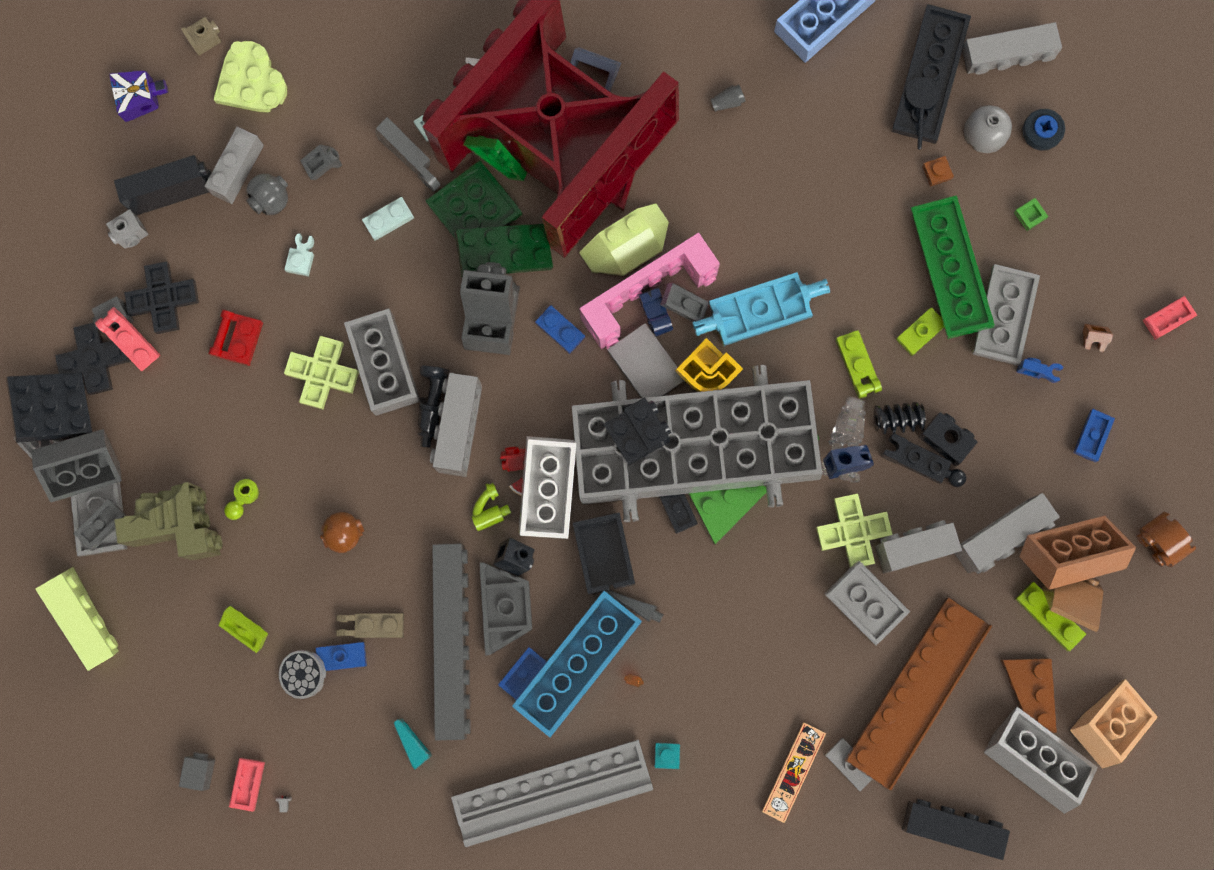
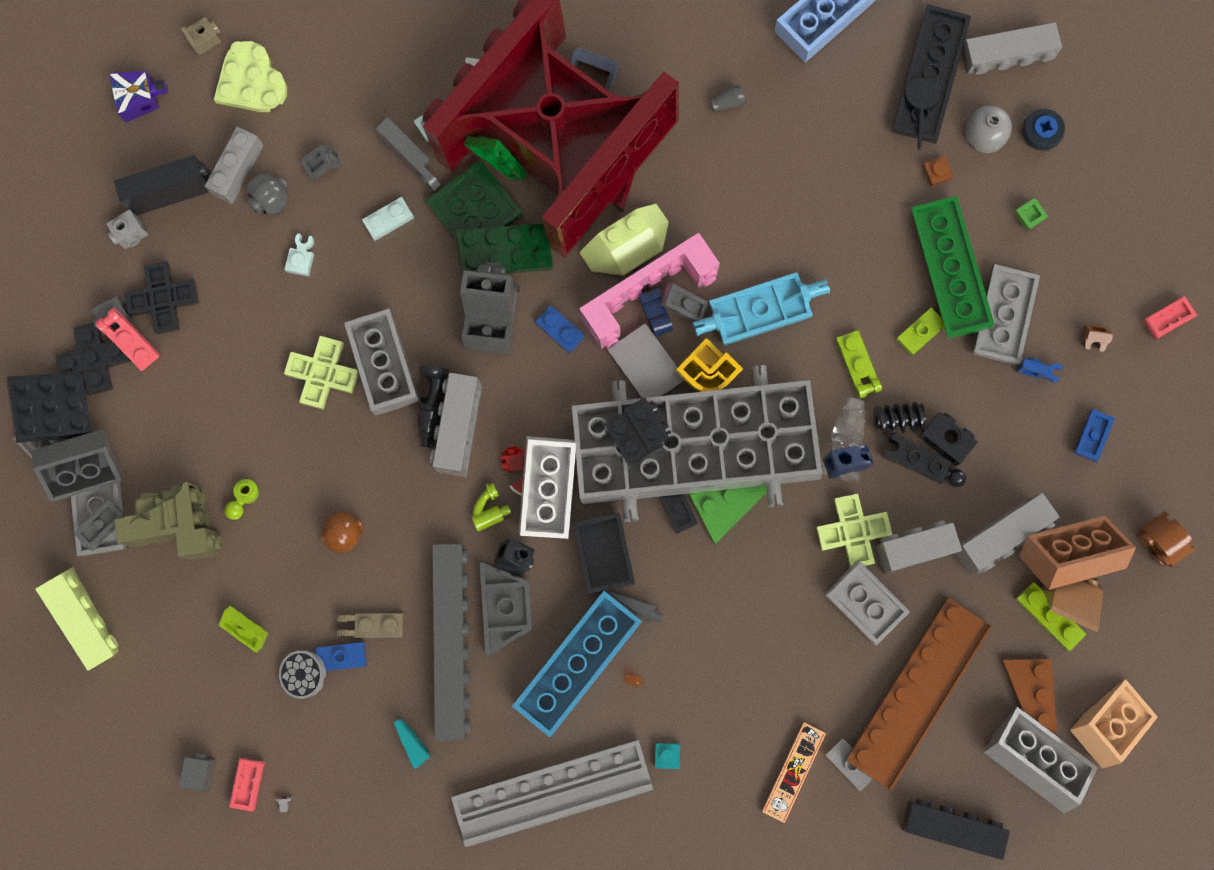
red plate [208,310,263,366] -> none
blue plate [498,647,547,700] -> none

